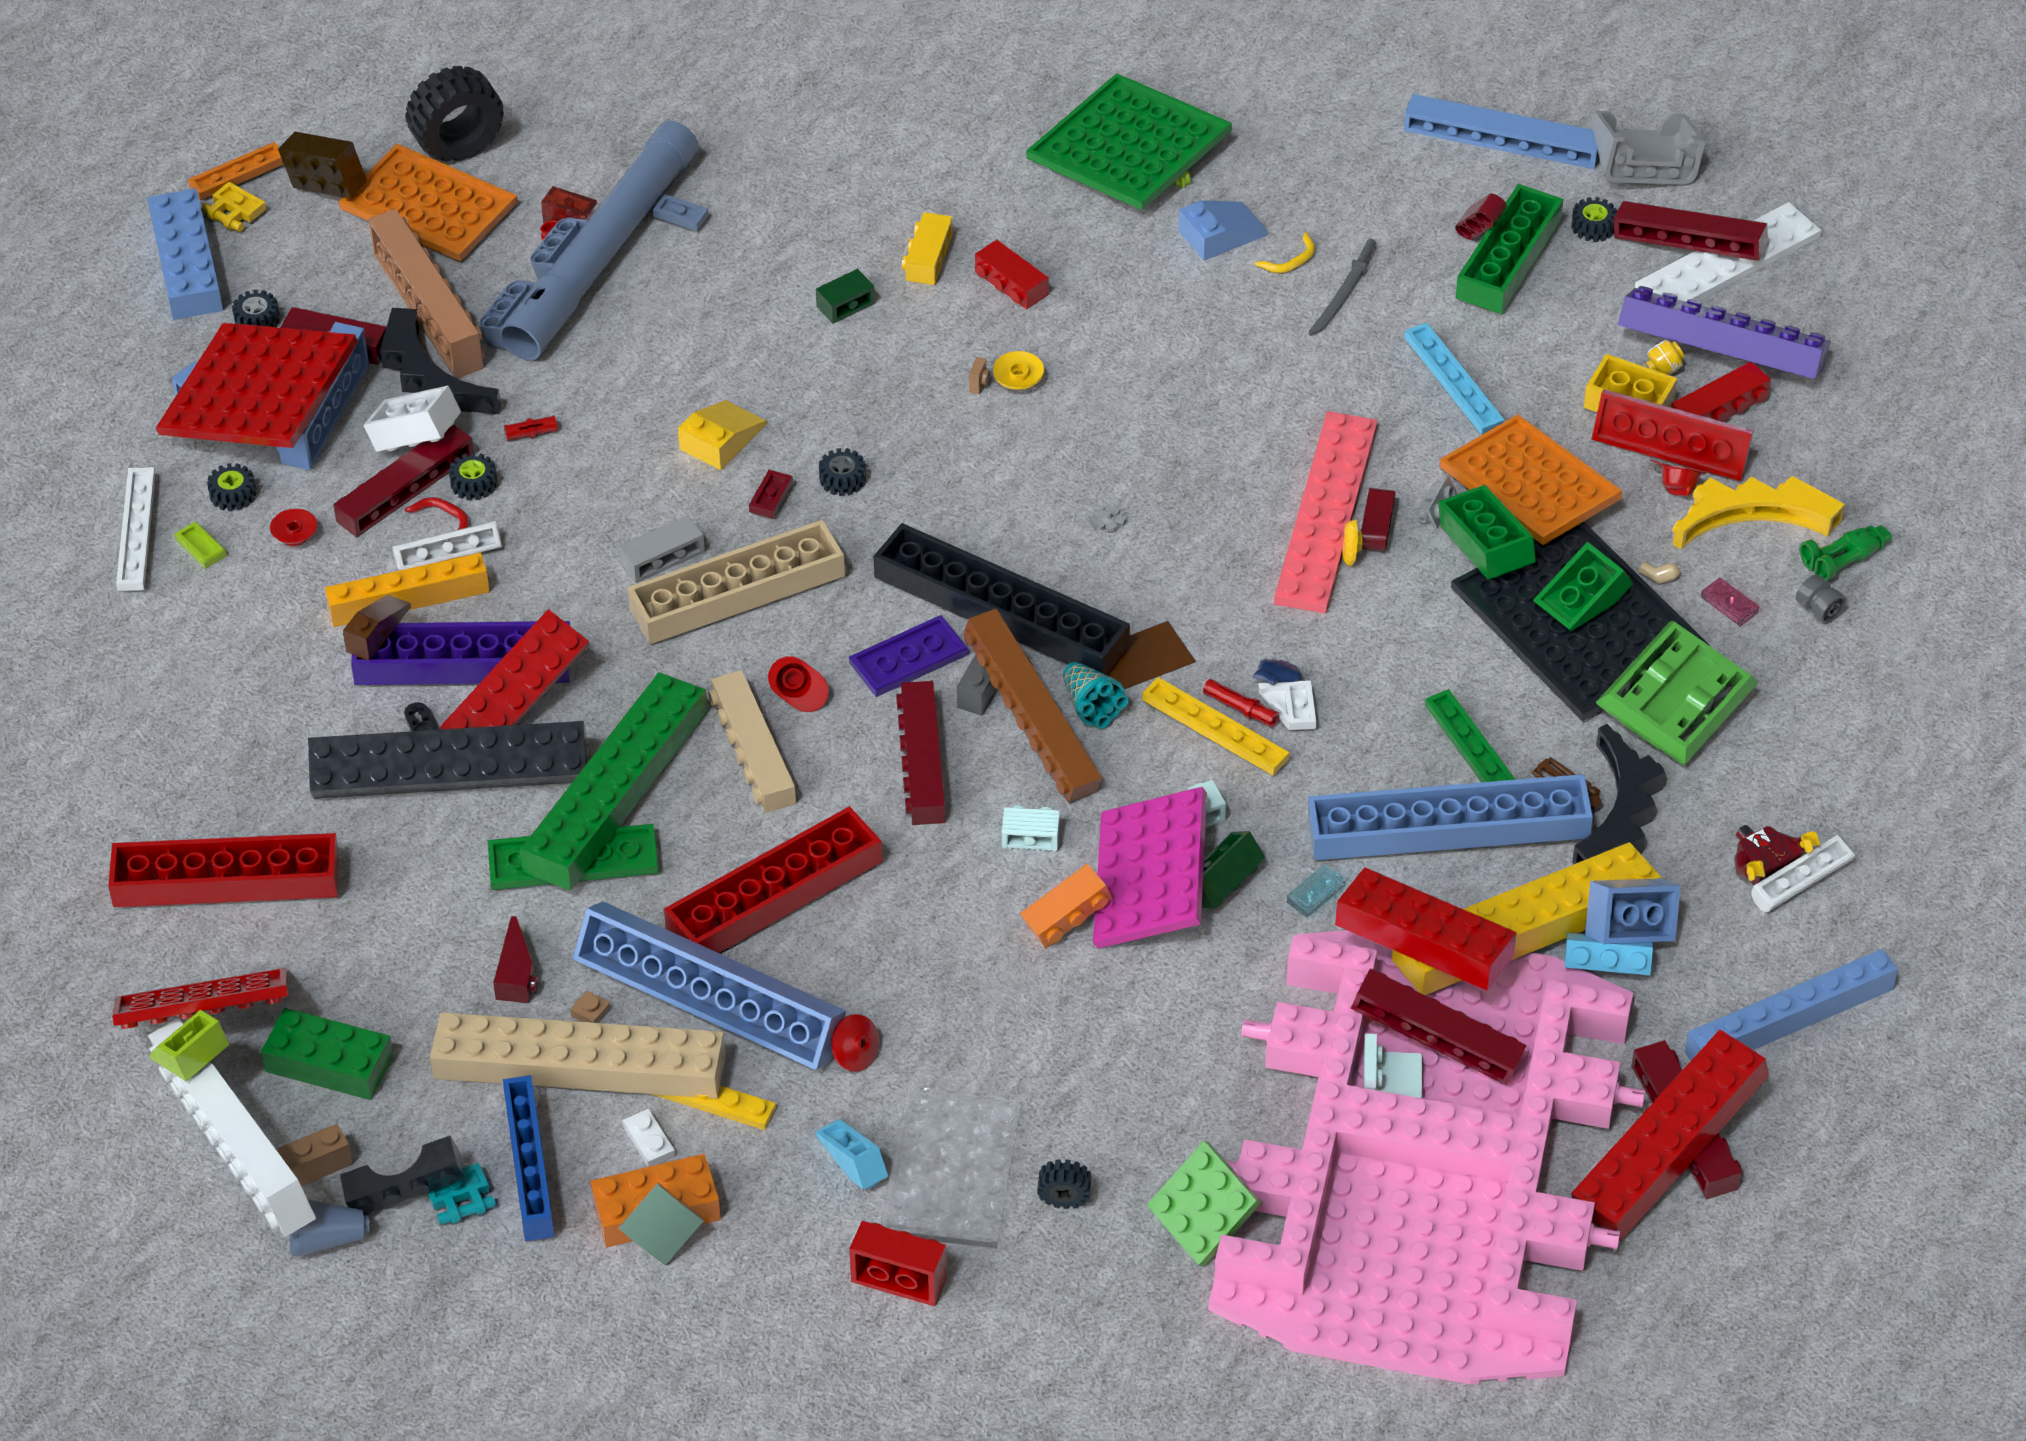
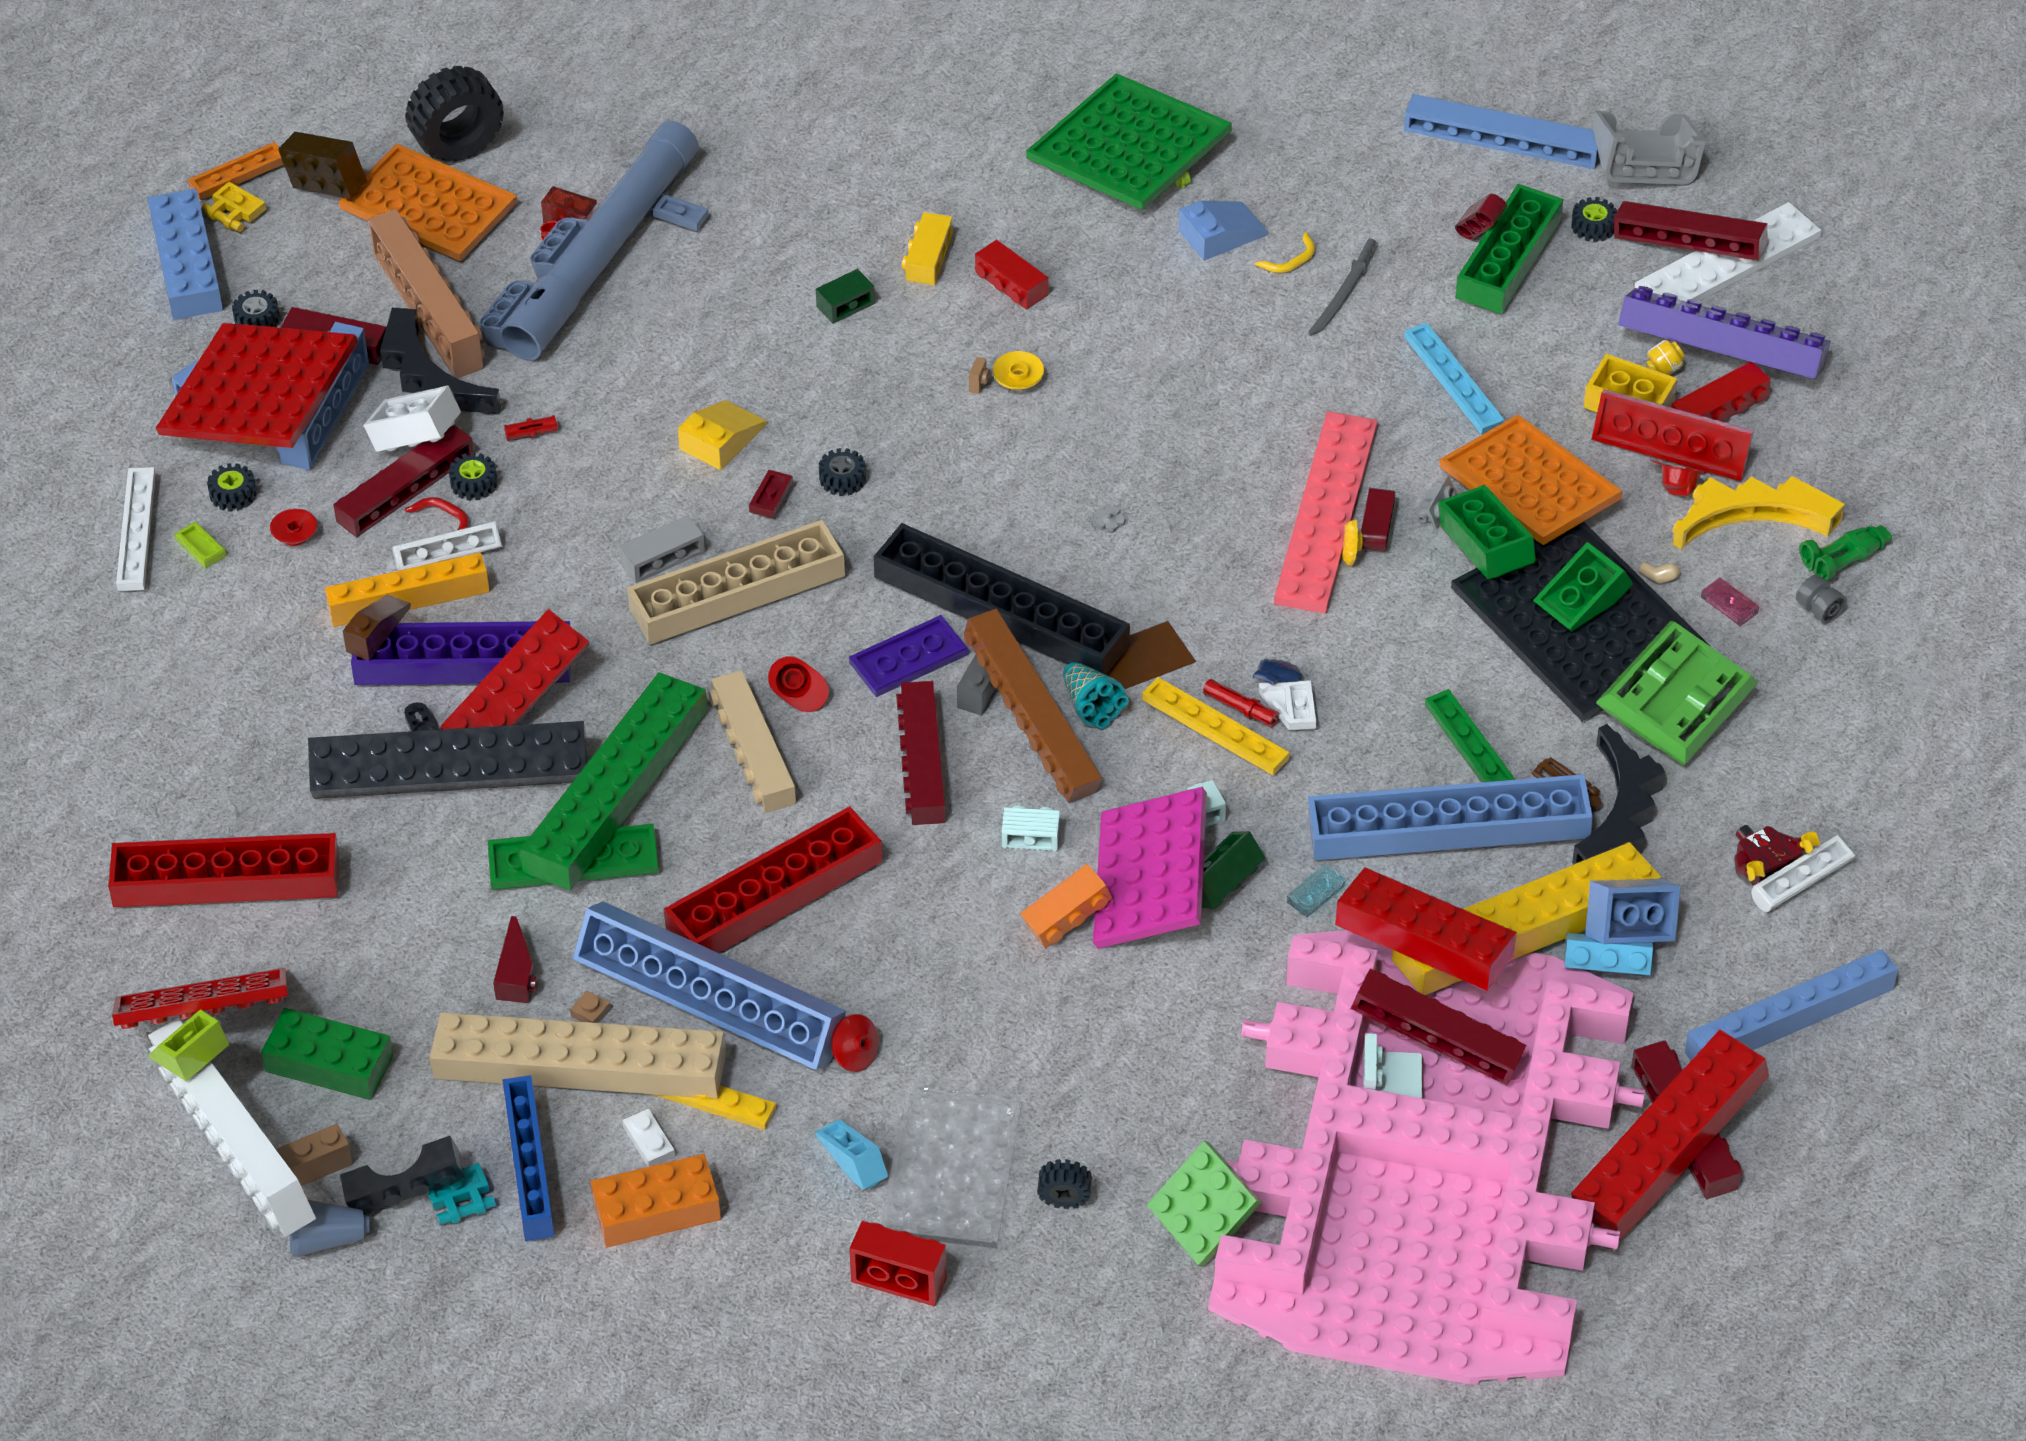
sand green slope [618,1182,704,1265] -> none

